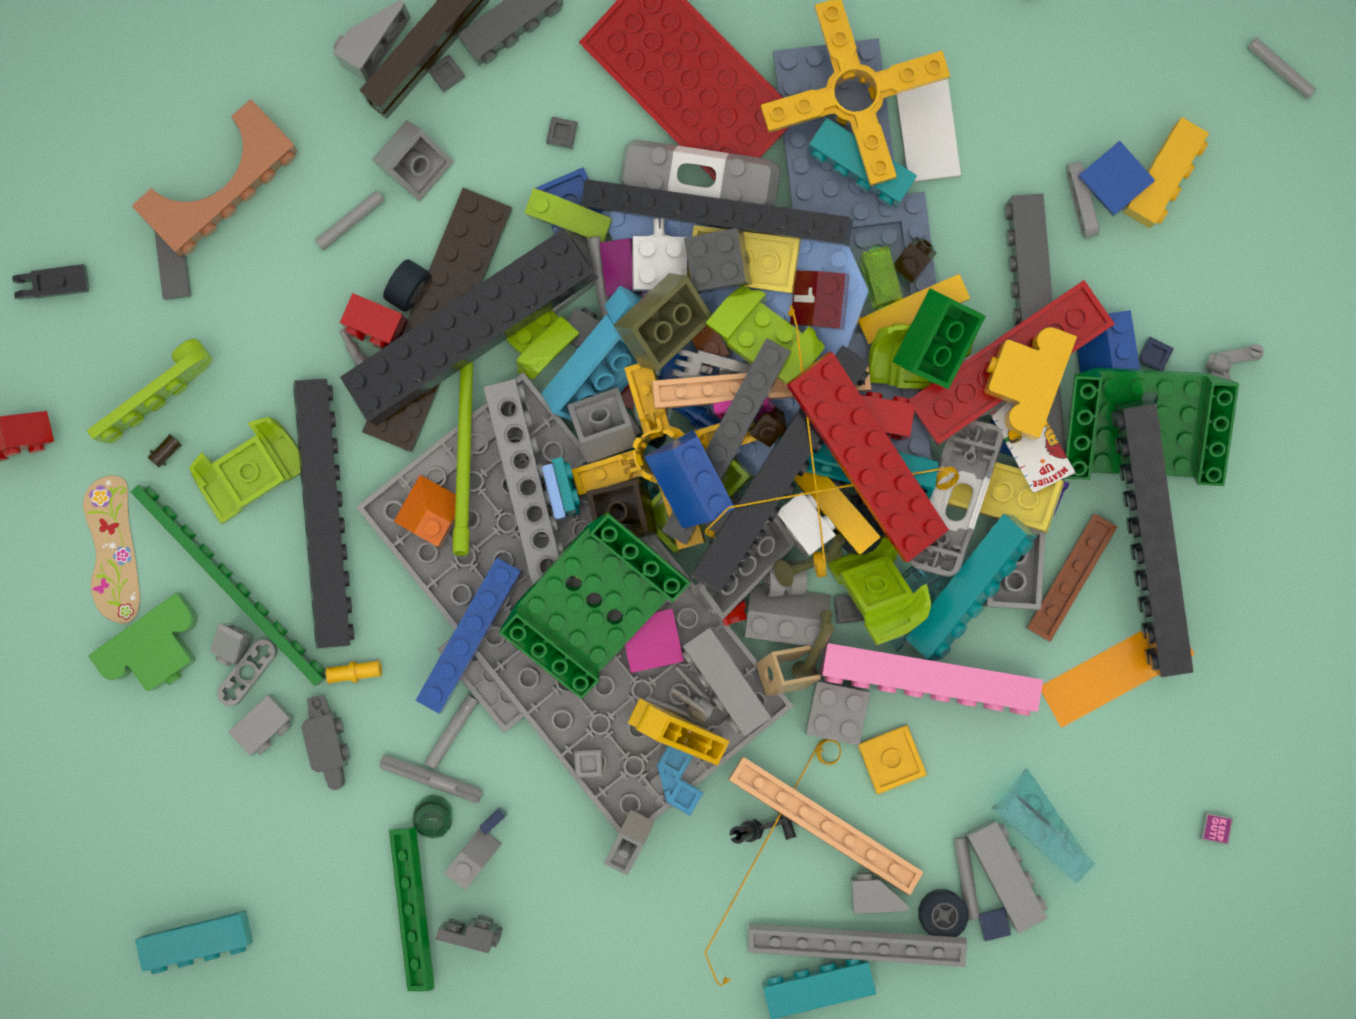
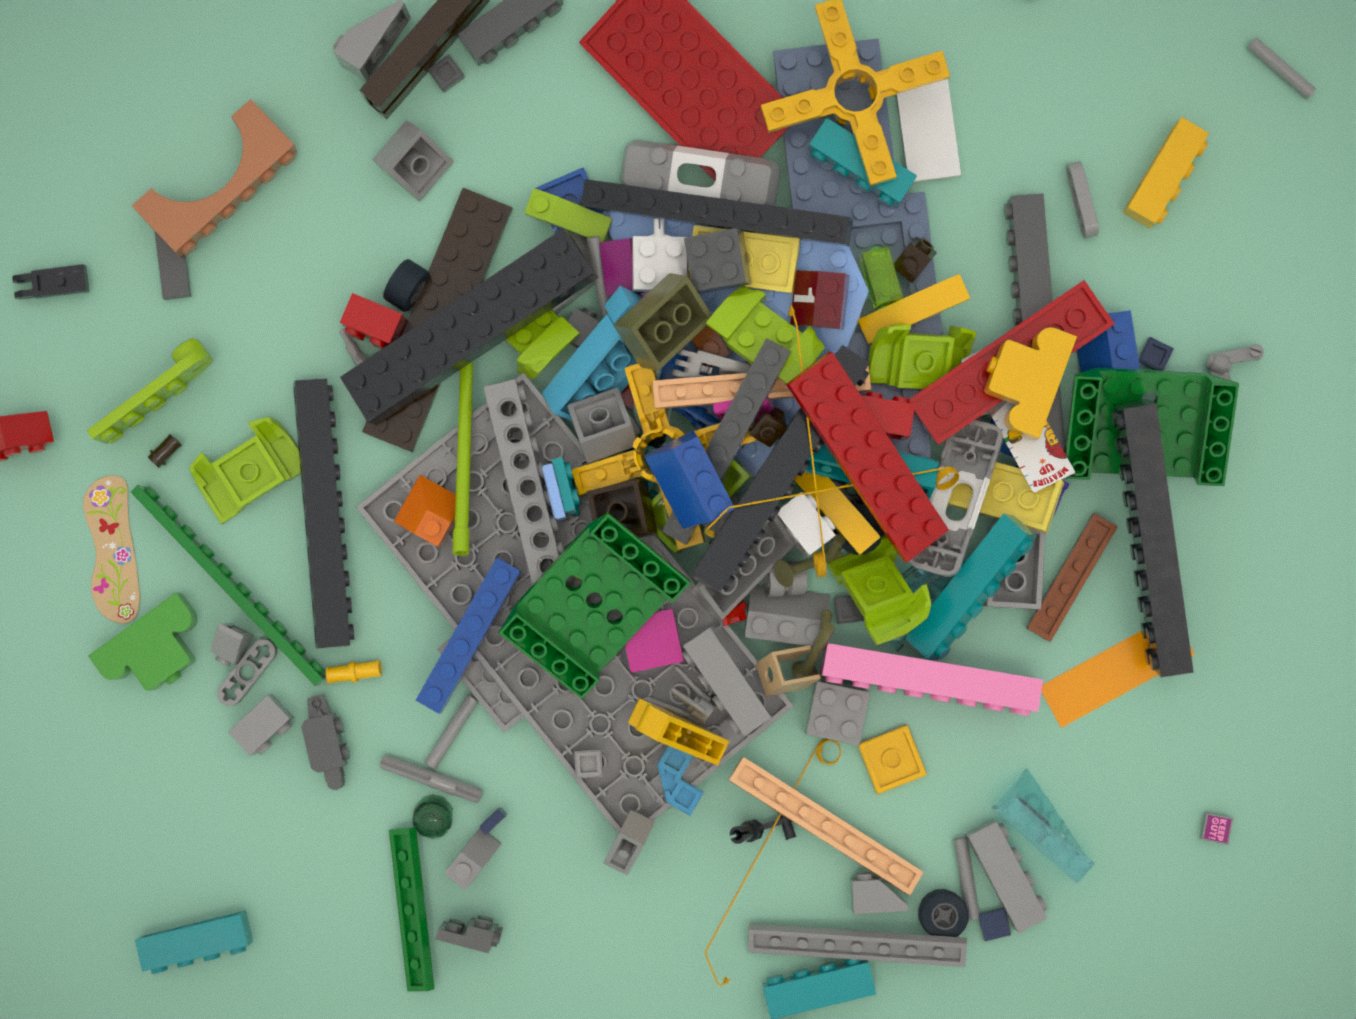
light grey piece [315,190,385,250] -> none
dark grey tile [546,117,578,149] -> none
green brick [892,288,986,389] -> none
blue tile [1078,141,1155,216] -> none

